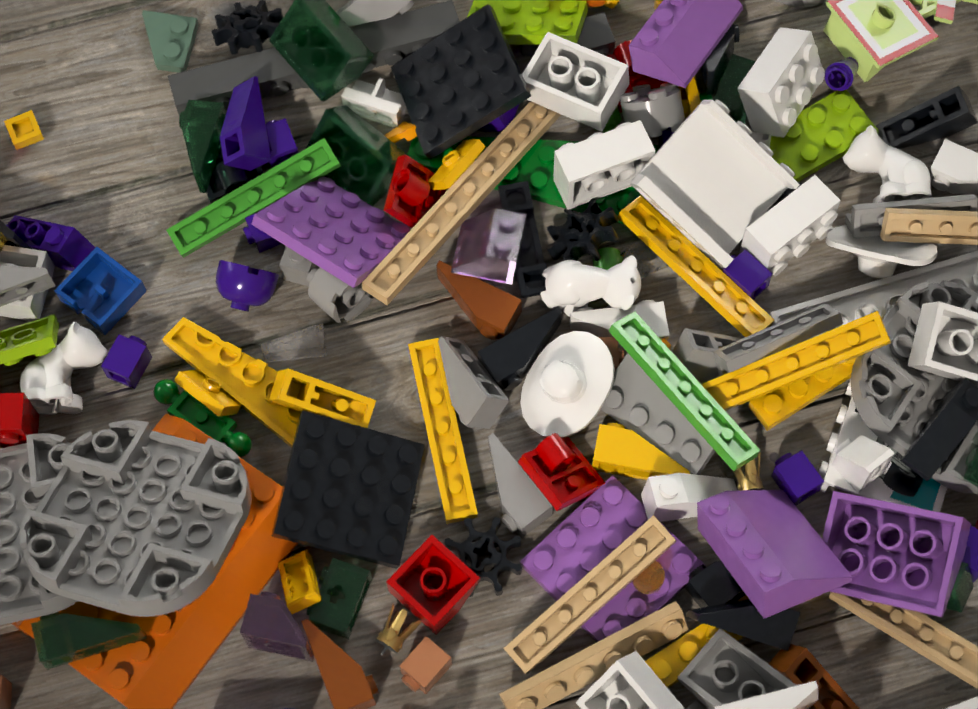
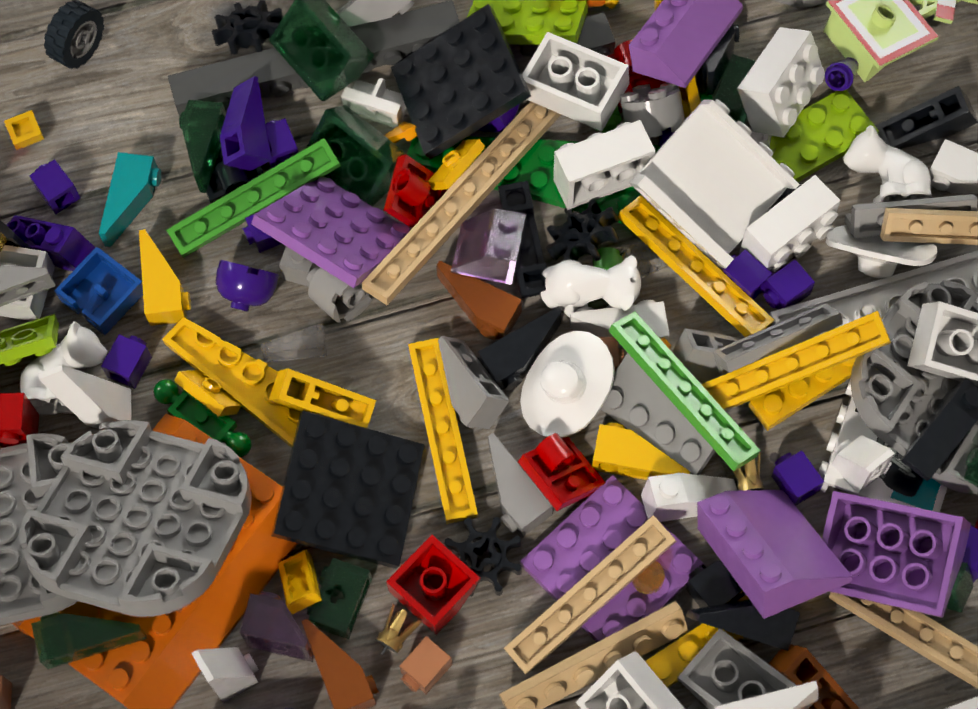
sand green wing [142,10,199,73] -> none
none -> dark purple brick [29,159,80,215]
none -> white slope [39,364,132,431]
none -> black wheel [44,0,104,69]
none -> teal slope [99,152,162,247]
none -> yellow slope [139,229,191,326]
none -> white slope [192,647,259,703]
none -> dark purple brick [763,259,815,310]

